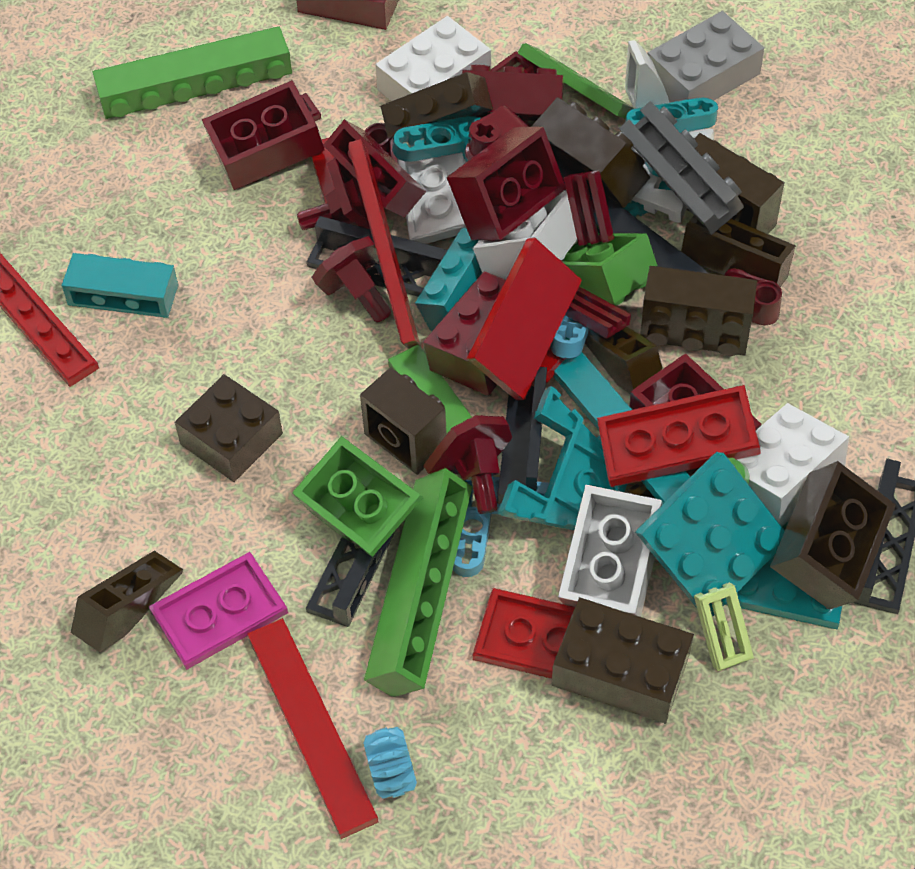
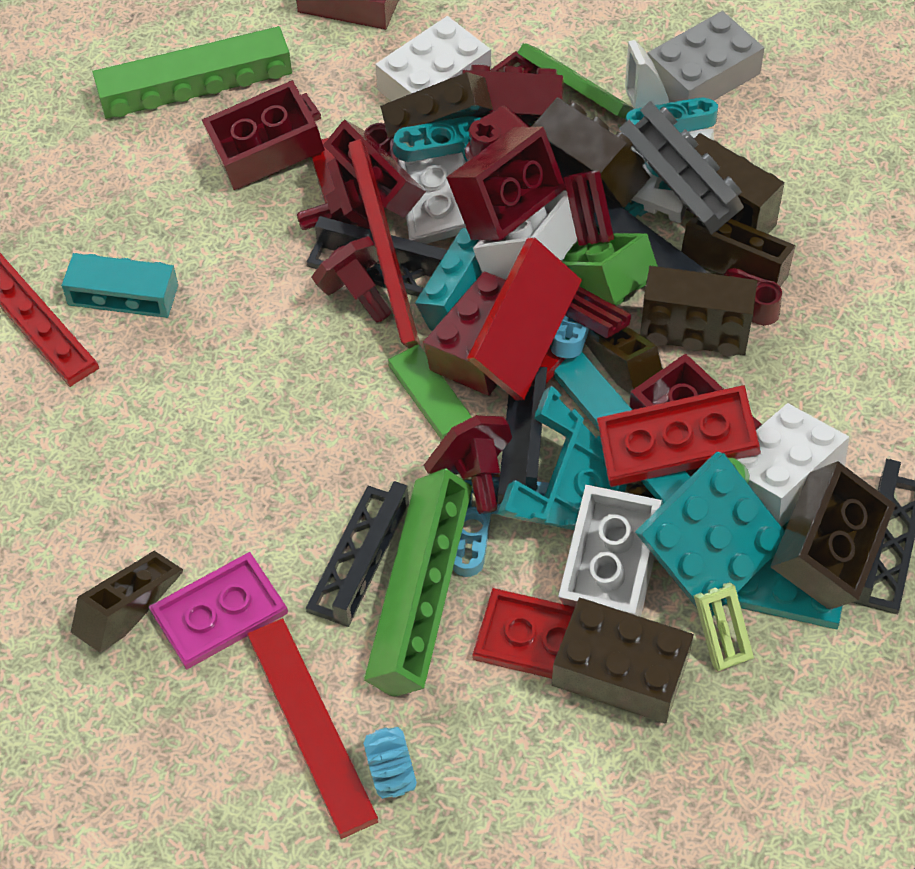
dark brown brick [174,374,283,482] -> none
bright green slope [292,436,423,557] -> none
dark brown brick [360,367,447,475] -> none

